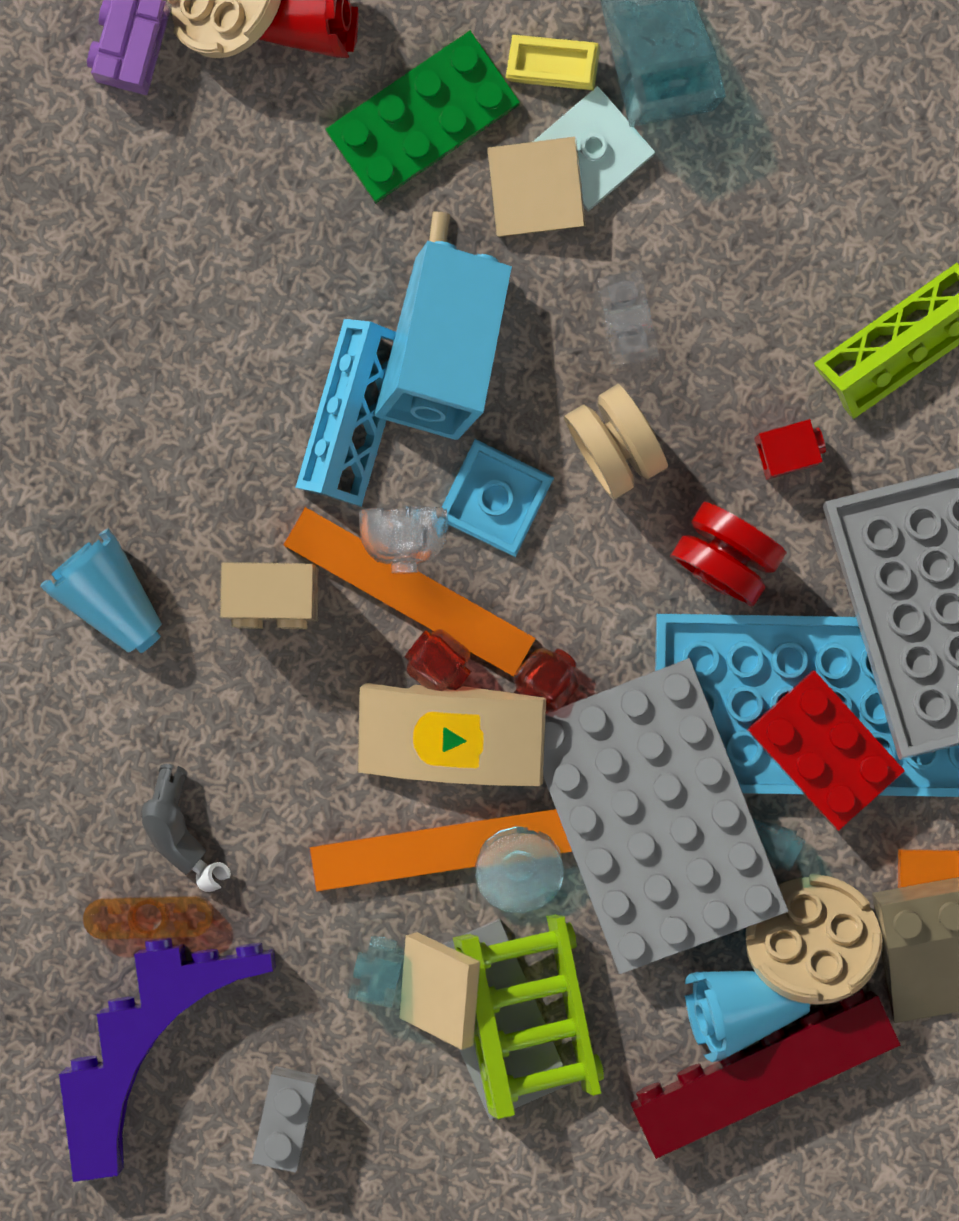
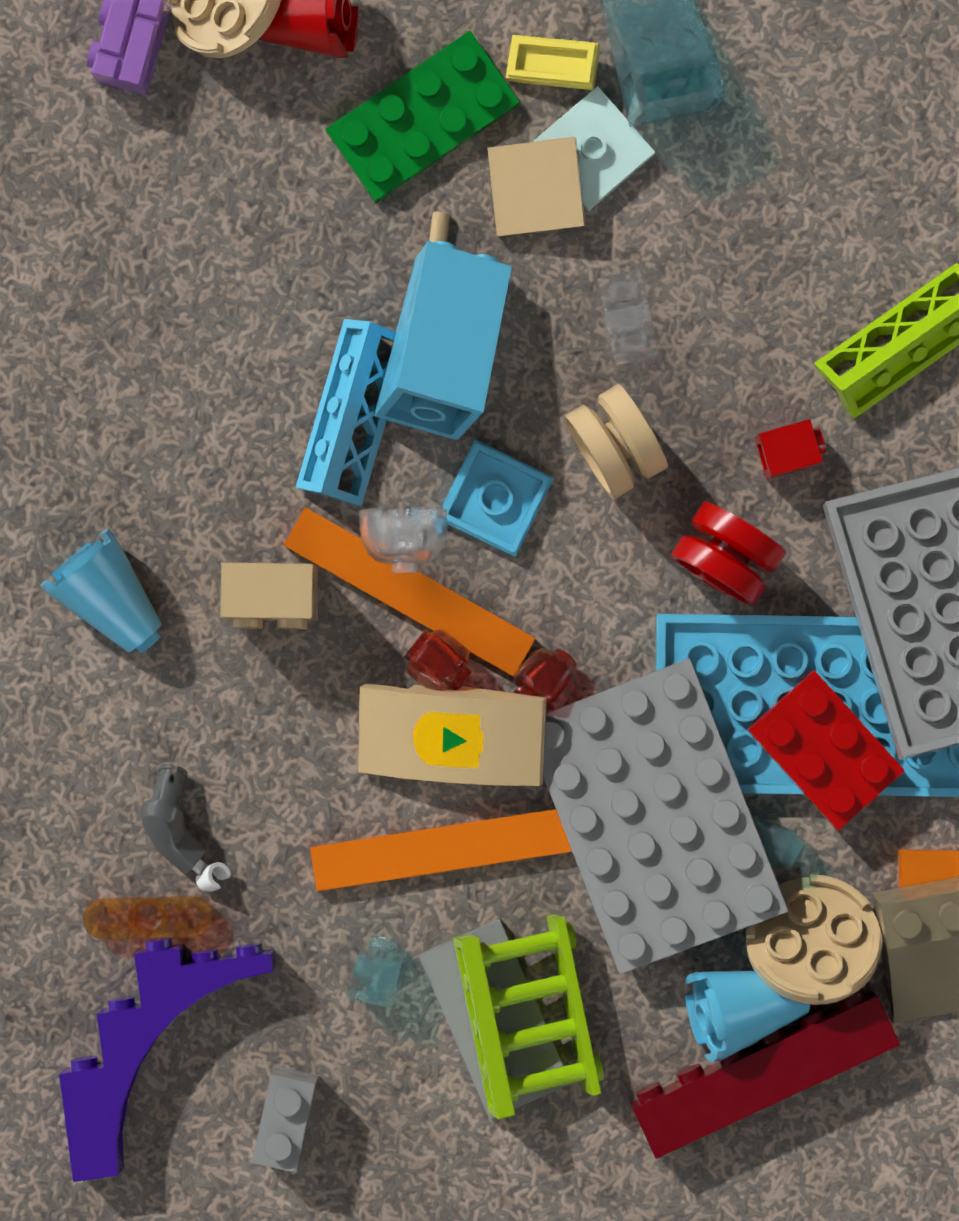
tan tile [399,932,480,1050] -> none
clear light blue tile [475,826,564,913] -> none

